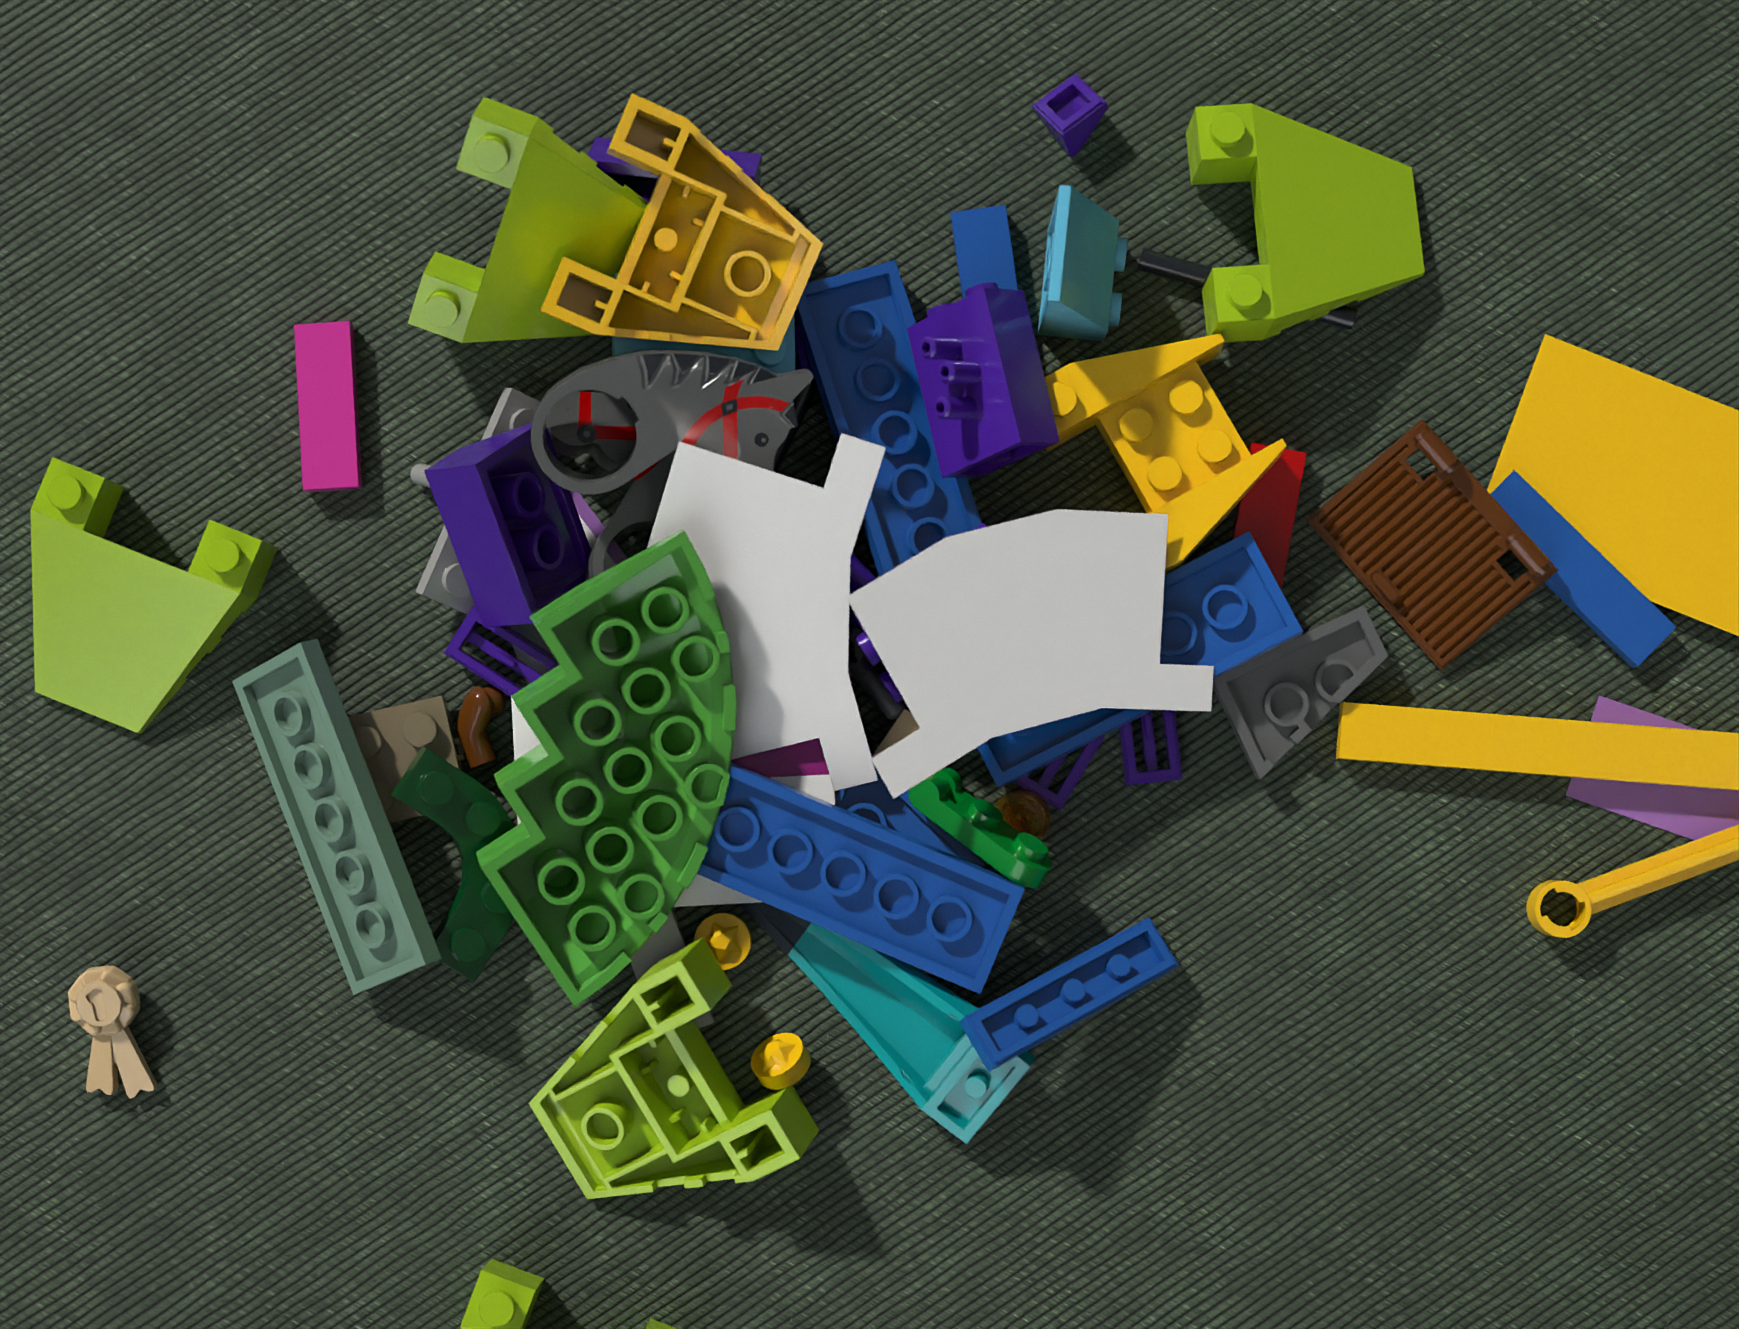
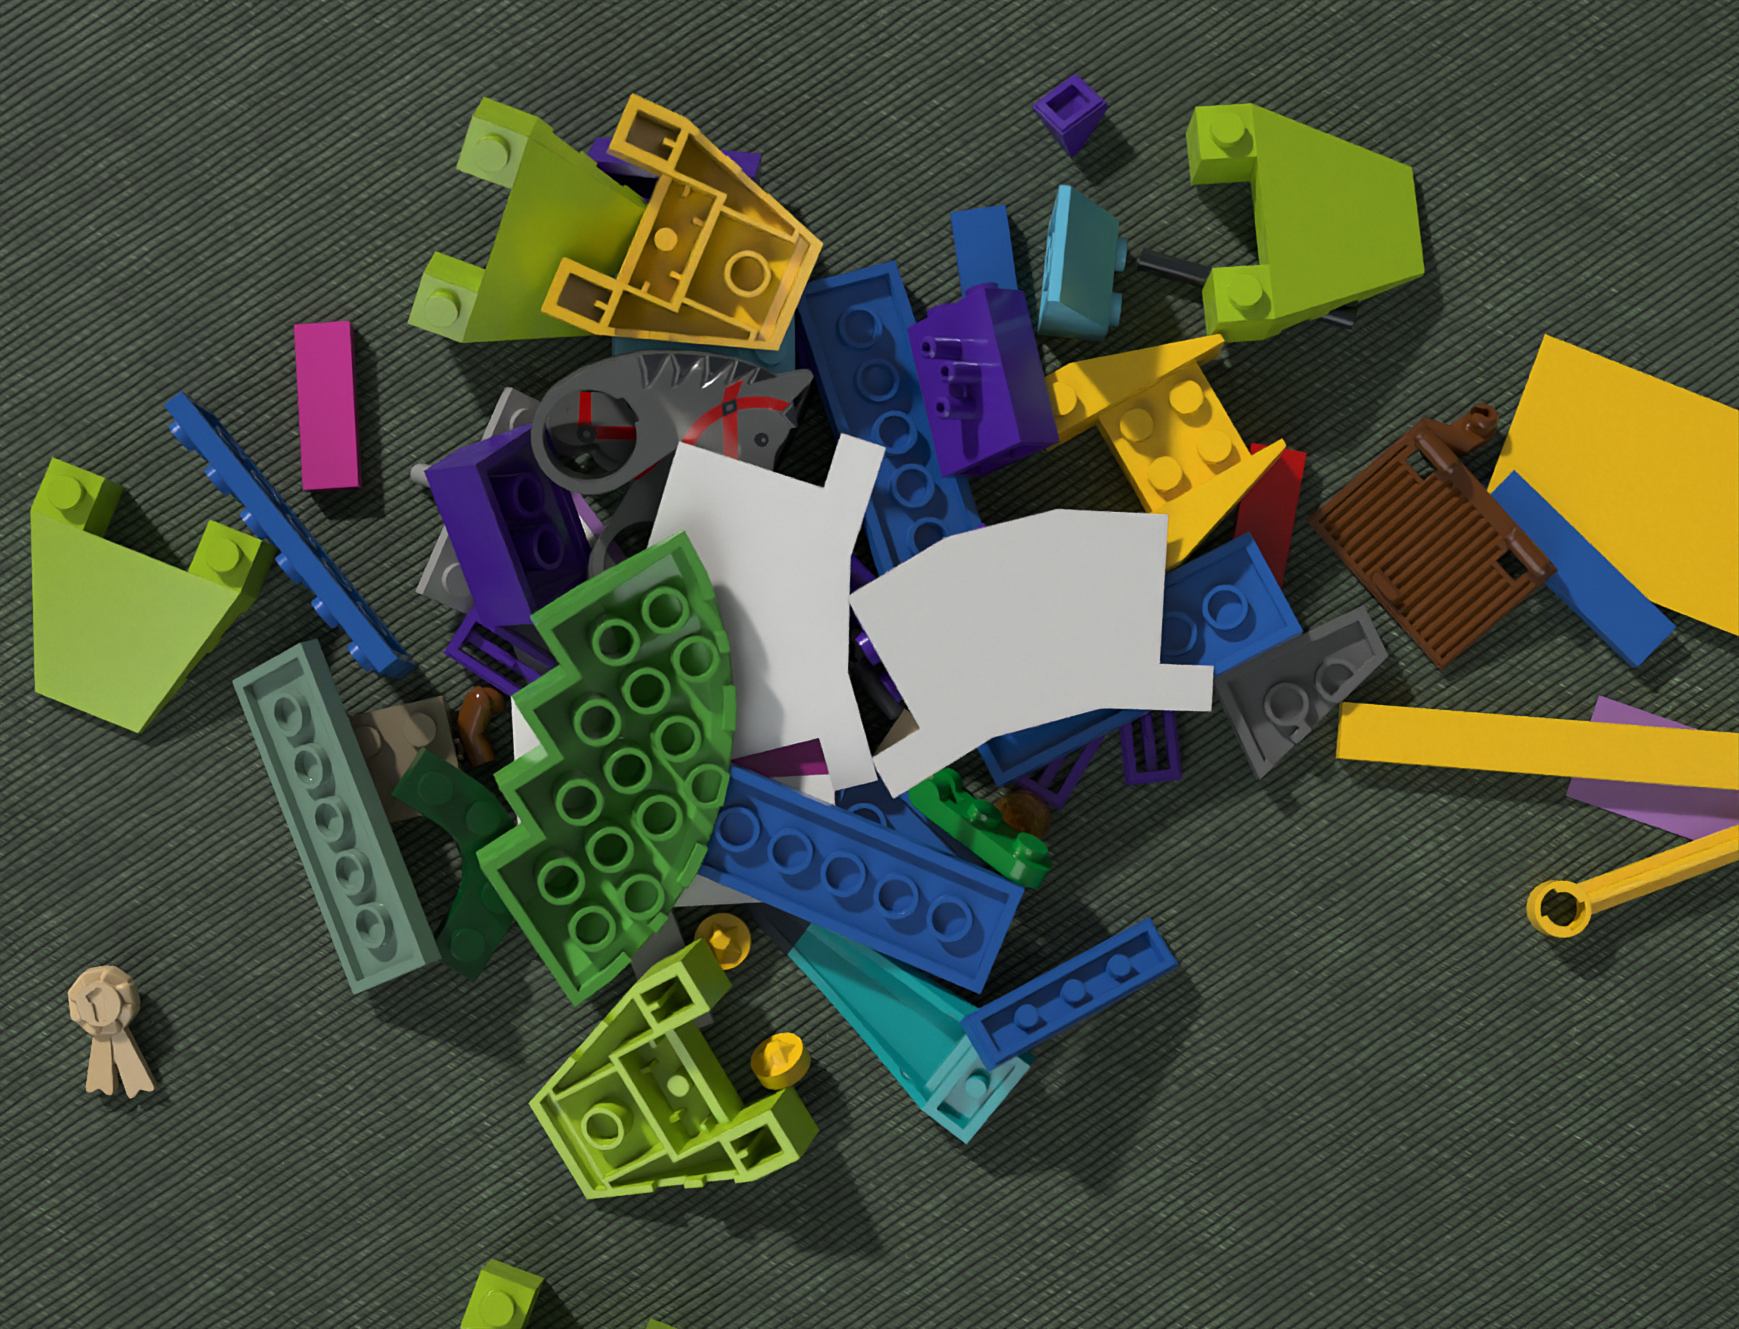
none -> blue plate [163,391,418,680]
none -> reddish brown arm [1420,404,1499,457]

